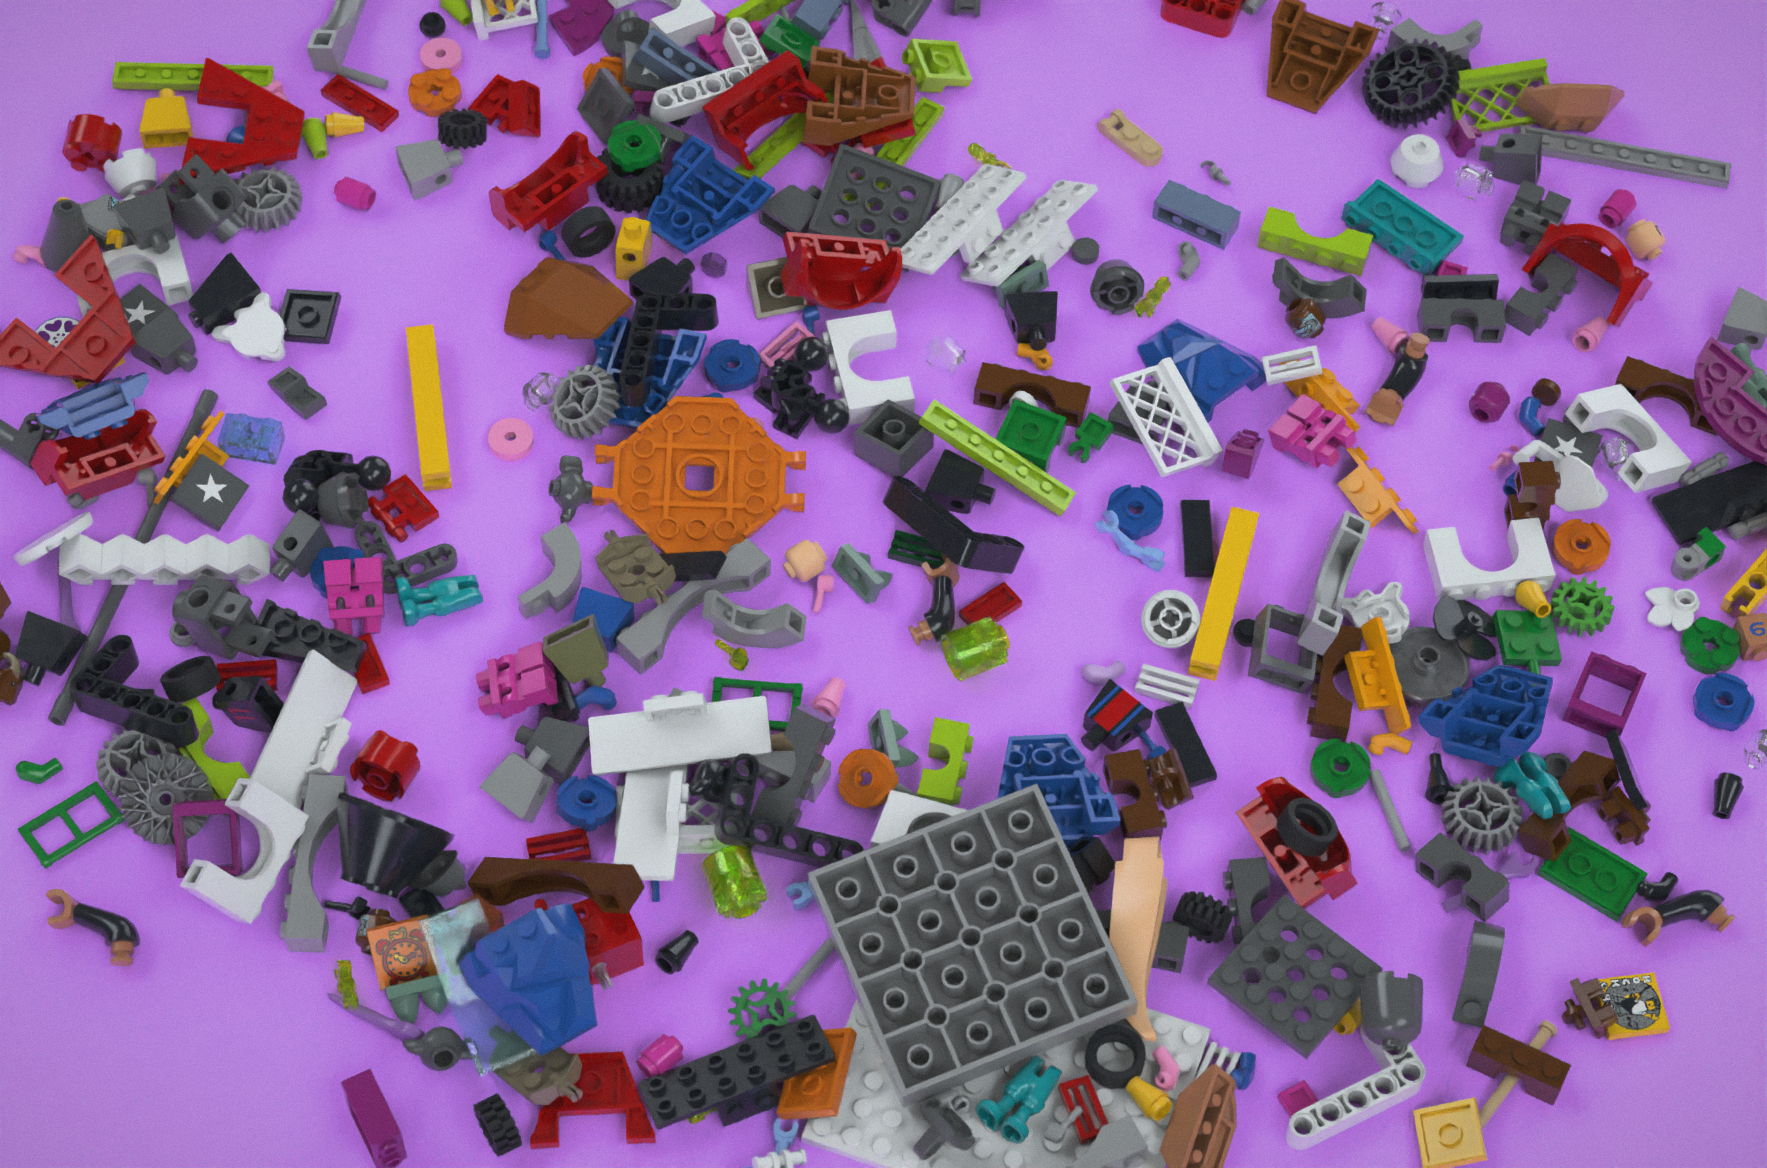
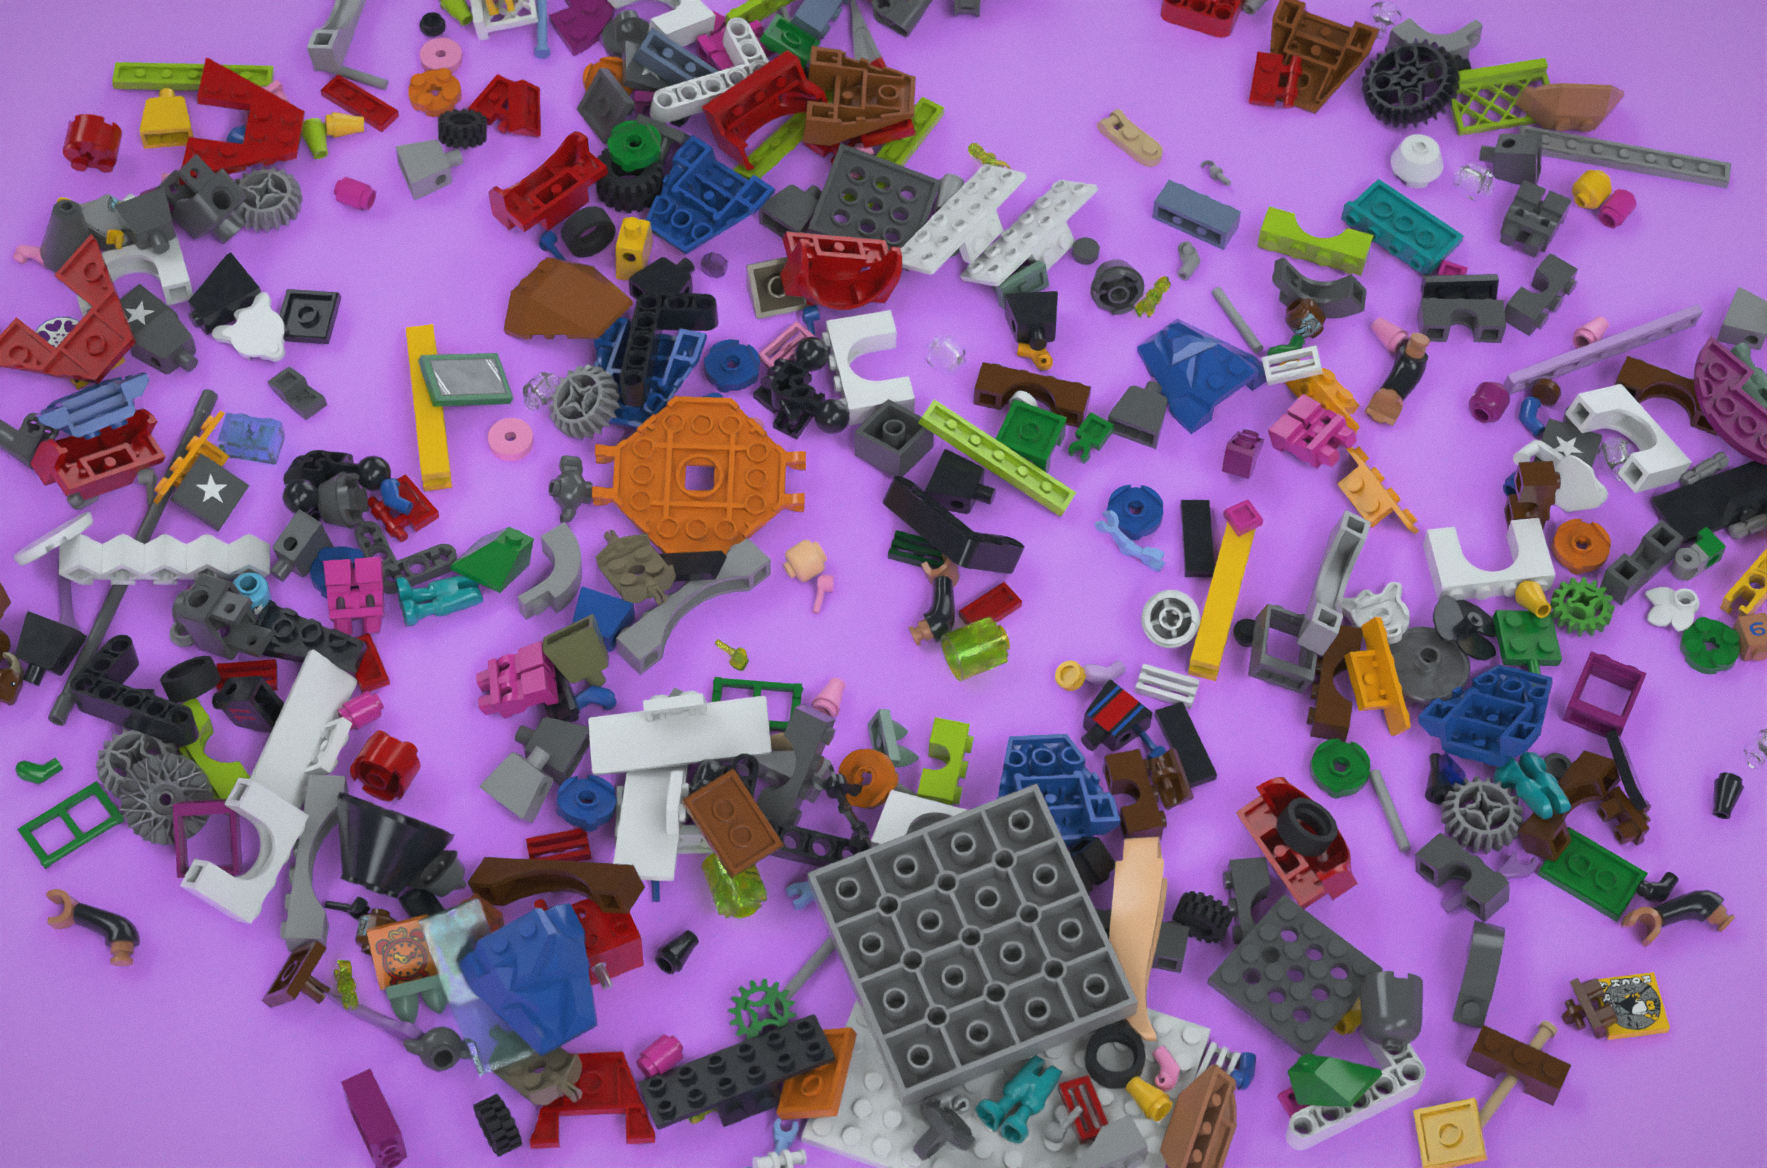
white cone [103,148,157,198] -> none
light grey arch [702,589,807,648] -> none
sand green tile [832,543,893,604] -> none
lime plate [902,38,973,93] -> none
white fence [1109,357,1223,477] -> none
light orange arm [1368,732,1413,755] -> none
magenta tile [1446,119,1482,157] -> none
bright pink hand [1489,445,1520,471] -> none
red piece [1521,222,1654,327] -> none
light nougat head [1625,219,1666,261] -> none
blue plate [1693,673,1755,731] -> none
none -> medium azure head [233,572,271,615]
none -> reddish brown tile [262,941,330,1008]
none -> dark pink brick [337,690,384,731]
none -> blue arm [380,478,413,515]
none -> tile [418,353,513,407]
none -> green slope [450,527,534,593]
none -> dark orange tile [681,768,784,879]
none -> black piece [809,764,872,853]
none -> yellow tile [1055,660,1086,691]
none -> light grey bar [1211,287,1263,353]
none -> dark pink tile [1223,499,1264,536]
none -> red plate [1249,51,1303,109]
none -> green arm [1267,335,1305,356]
none -> green slope [1287,1054,1382,1108]
none -> clear blue tile [1438,752,1466,786]
none -> lavender tile [1503,304,1703,395]
none -> yellow head [1572,170,1612,209]
none -> dark grey arch [1600,520,1684,606]

